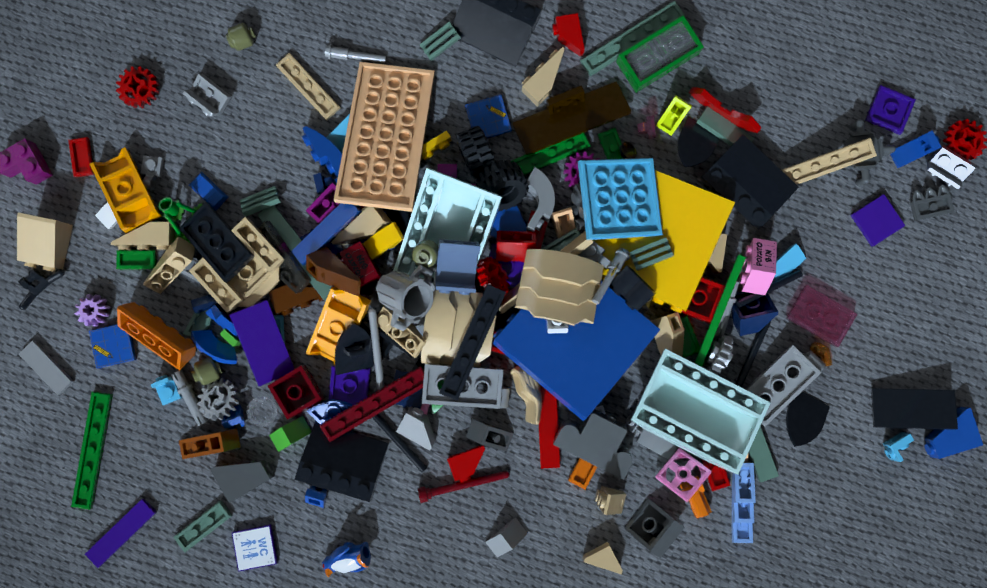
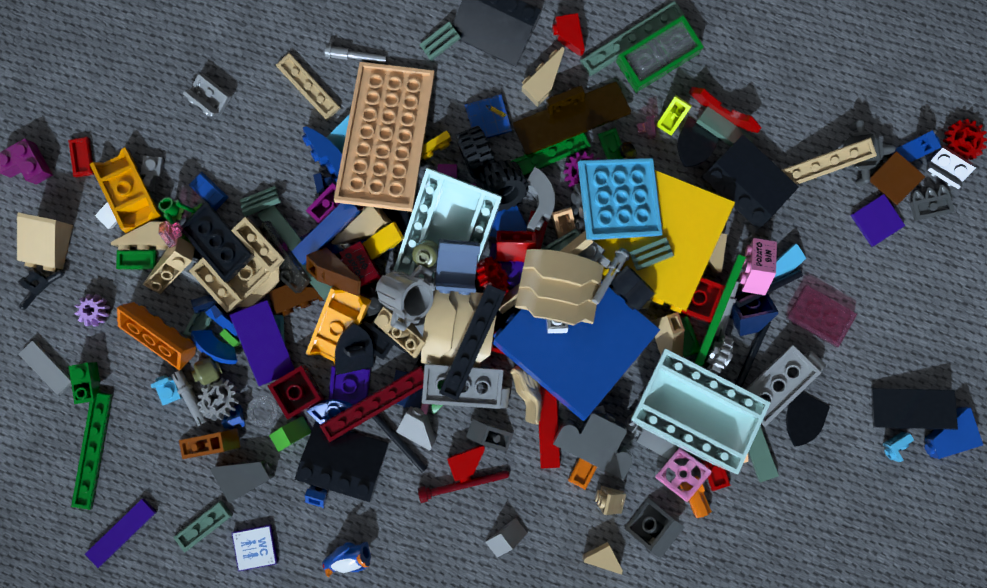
blue tile [89,324,137,369] -> none
red gear [116,66,159,108] -> none
olive head [226,23,256,51] -> none
light grey bar [368,308,385,391] -> none
light blue slope [732,463,756,543] -> none
clear orange arm [810,342,833,367] -> none
dark purple tile [865,85,916,135] -> none
none -> green slope [69,362,100,405]
none -> clear pink tile [158,221,182,248]
none -> reddish brown tile [870,151,925,205]

